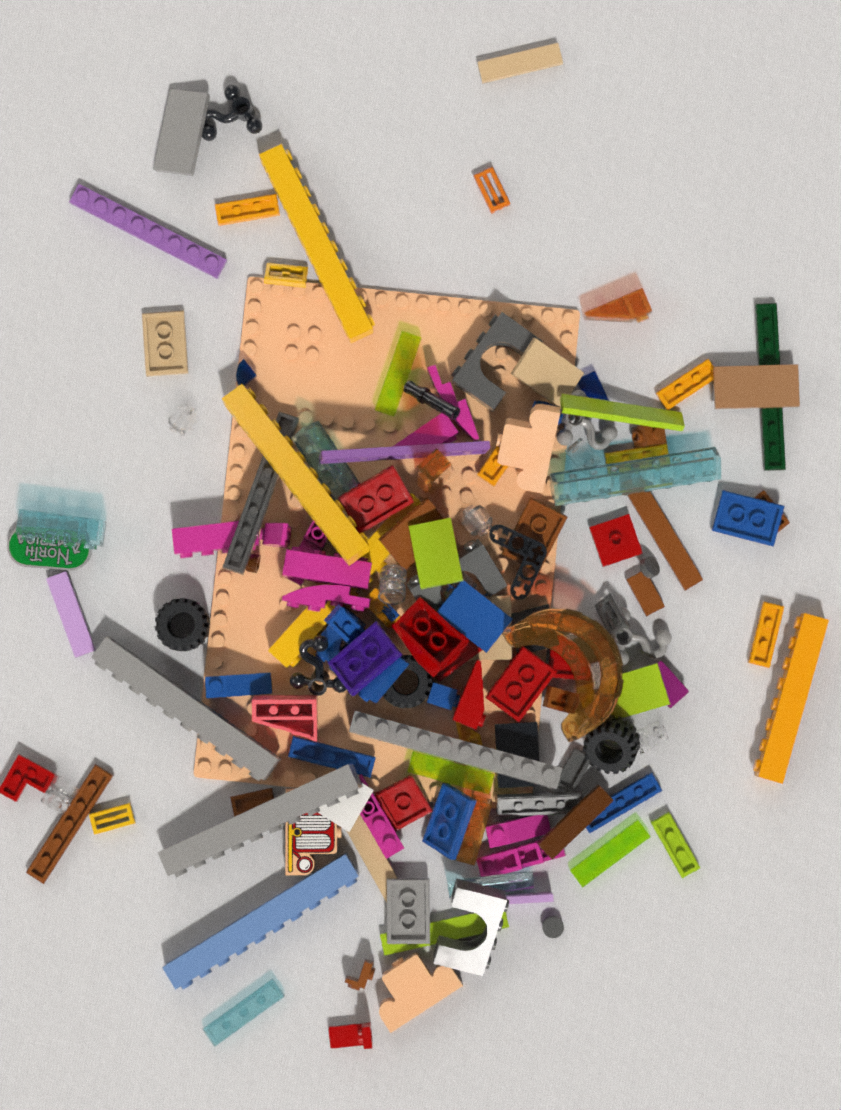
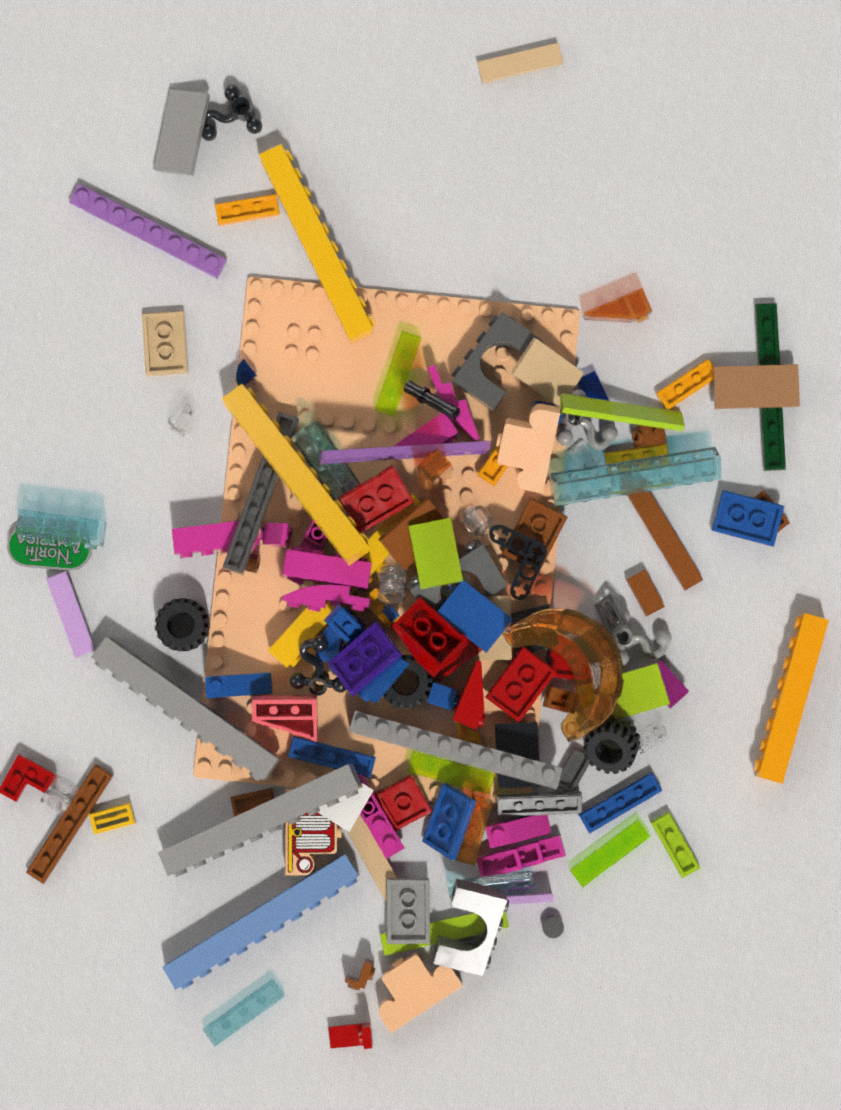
yellow tile [264,263,308,288] -> none
orange tile [473,167,510,214] -> none
reddish brown tile [537,784,614,860] -> none
red plate [589,514,643,567] -> none
dark grey tile [640,556,660,578] -> none
light orange tile [748,601,784,668] -> none

